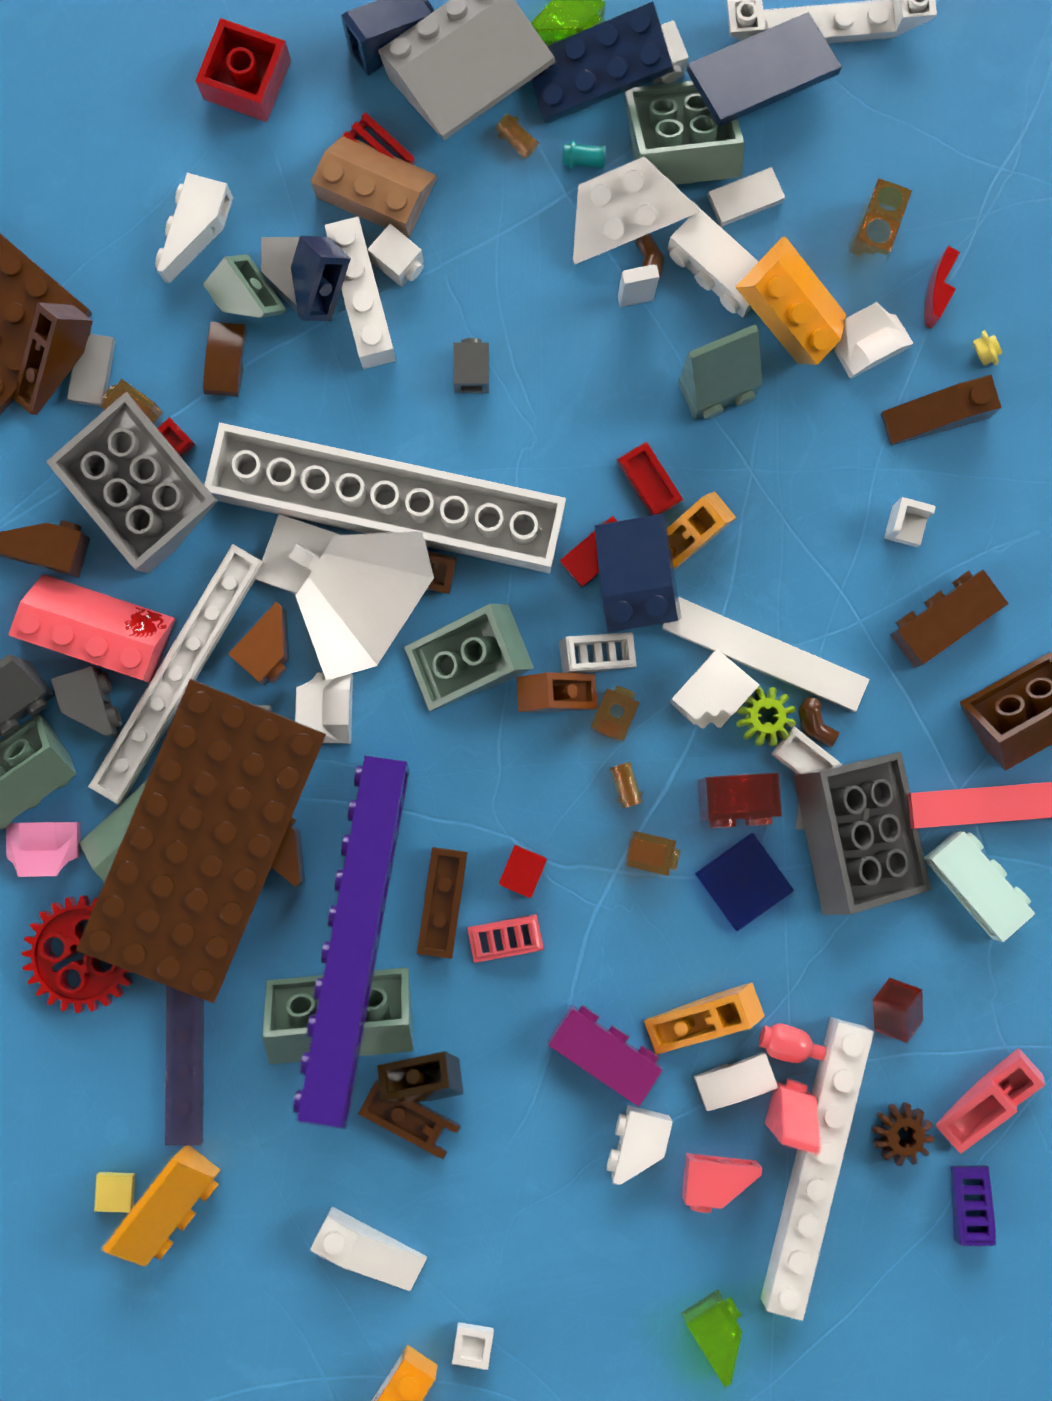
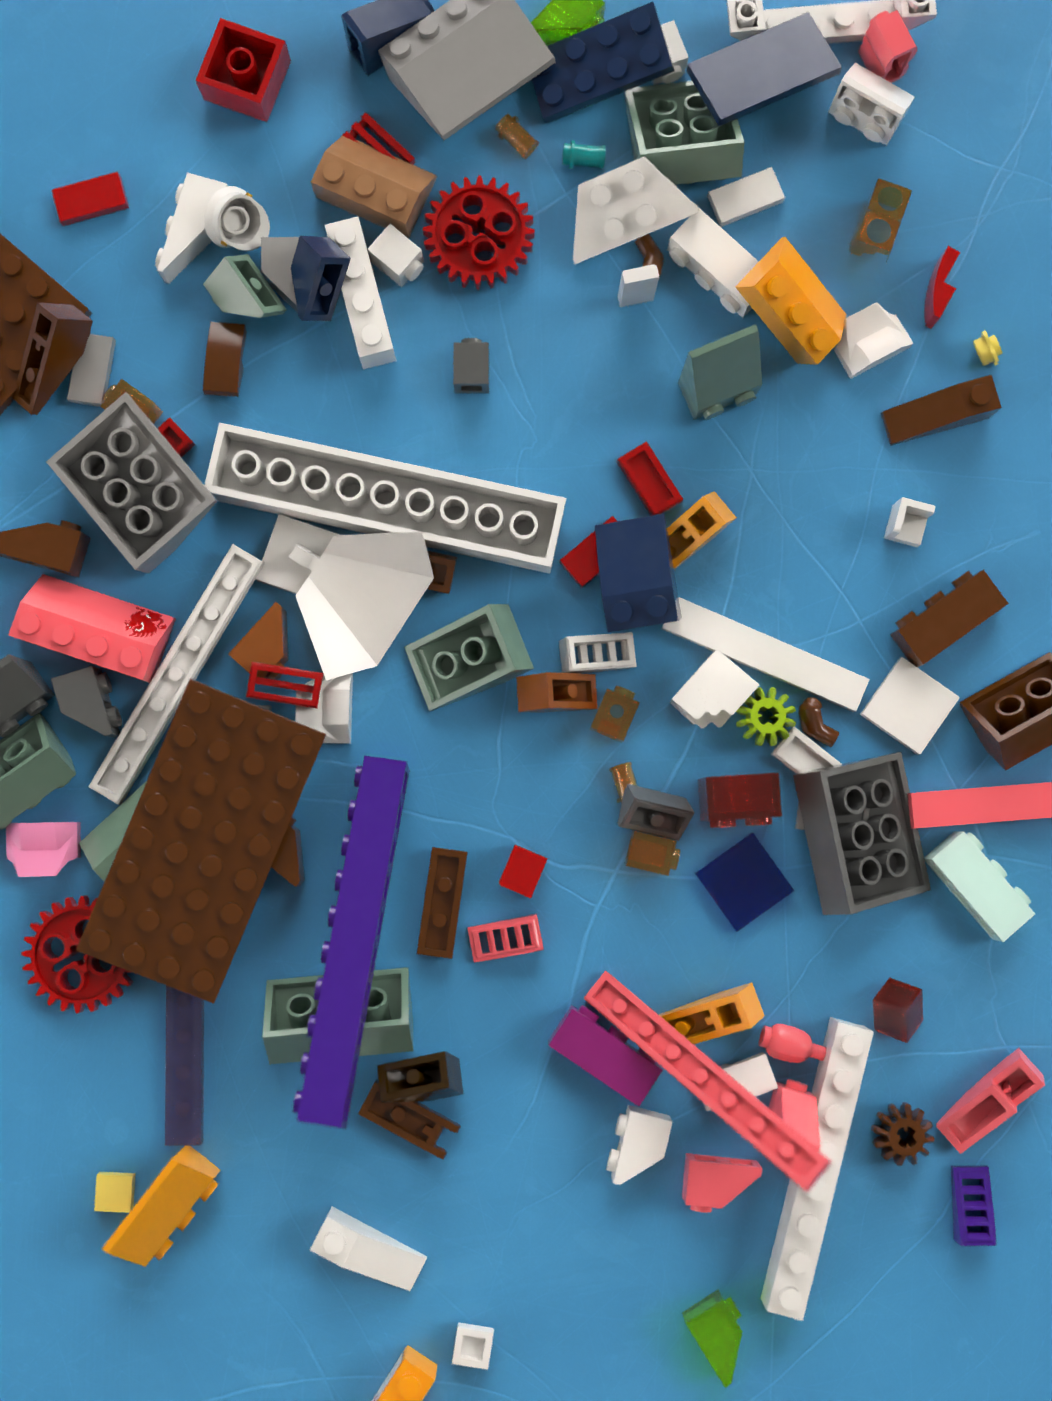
none -> red tile [51,171,129,226]
none -> white piece [204,186,270,251]
none -> red tile [246,661,323,708]
none -> red gear [423,175,535,290]
none -> coral tile [583,970,832,1192]
none -> dark grey slope [617,784,695,840]
none -> white slope [828,62,915,146]
none -> coral brick [858,10,917,83]
none -> white tile [860,657,960,755]

